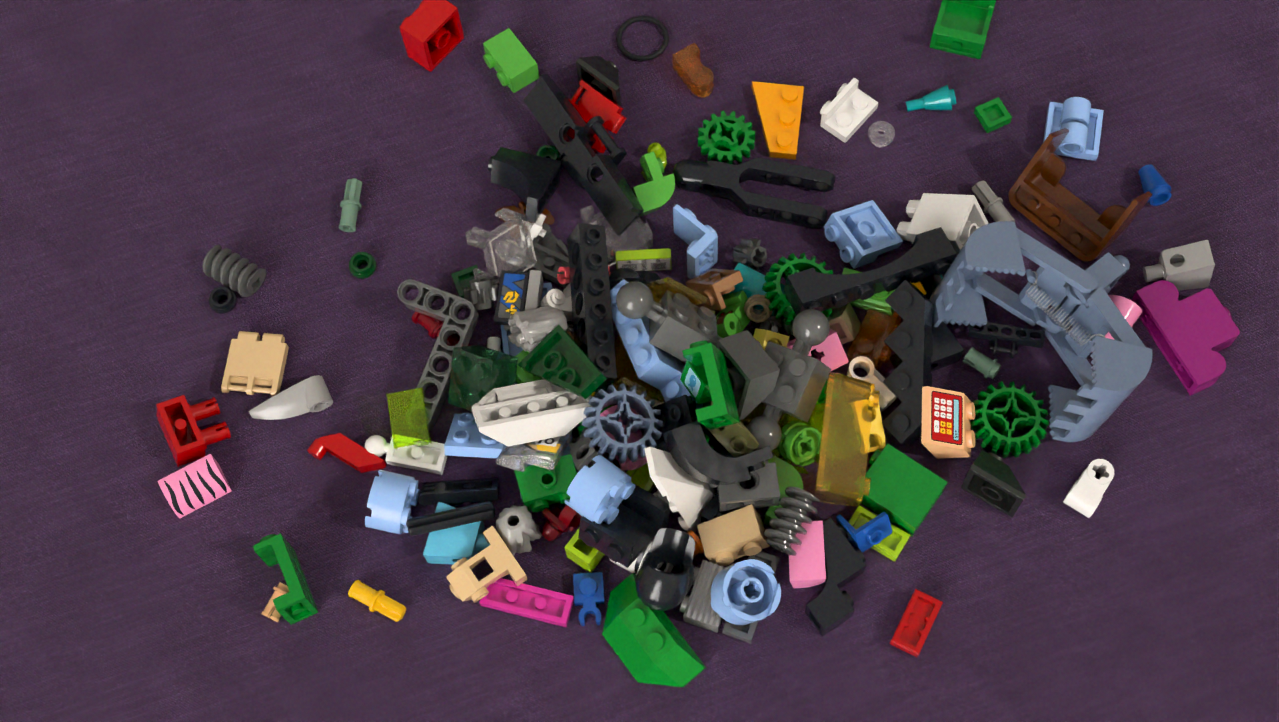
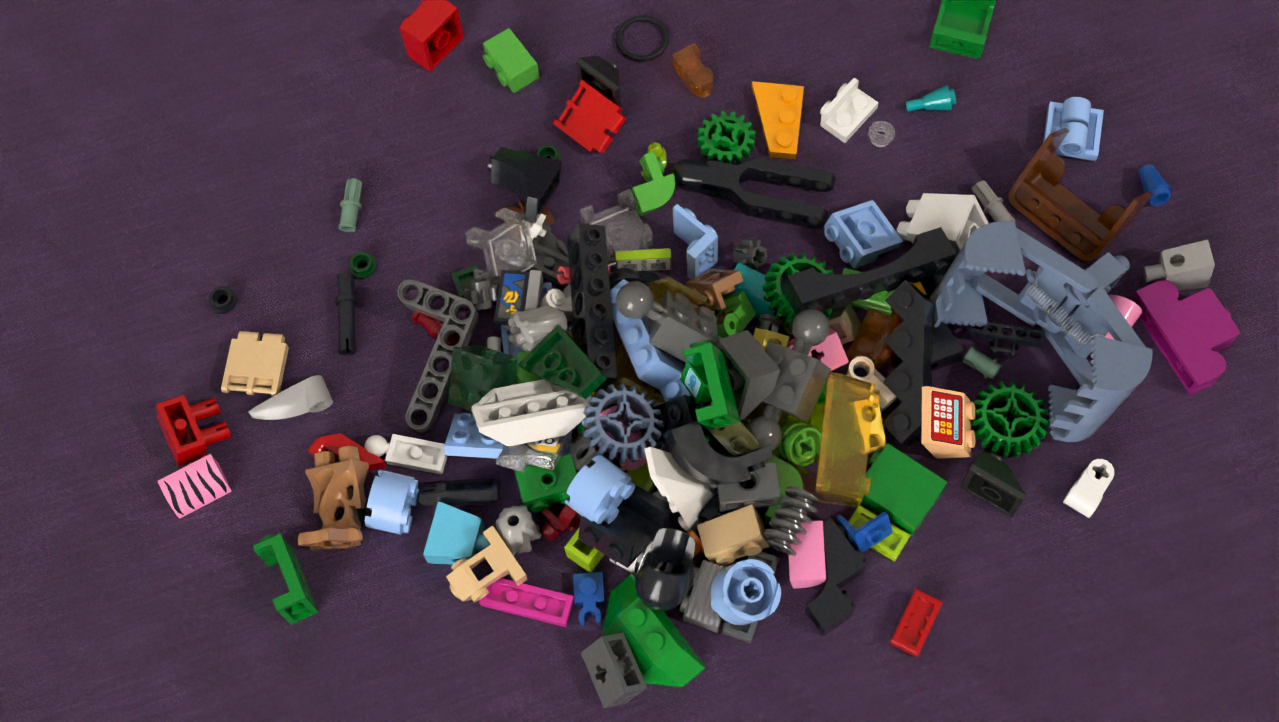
dark grey piece [202,244,267,297] -> none
light nougat pin [261,582,290,623] -> none
yellow axle [348,580,406,622] -> none
clear neon green piece [386,388,432,450] -> none
black axle [407,501,495,536] -> none
black piece [524,74,644,236] -> none
dark tan plate [744,294,772,322] -> none
green plate [974,97,1012,133] -> none
none -> medium nougat hips [298,446,369,551]
none -> black pin [335,272,357,355]
none -> dark grey brick [581,632,647,709]

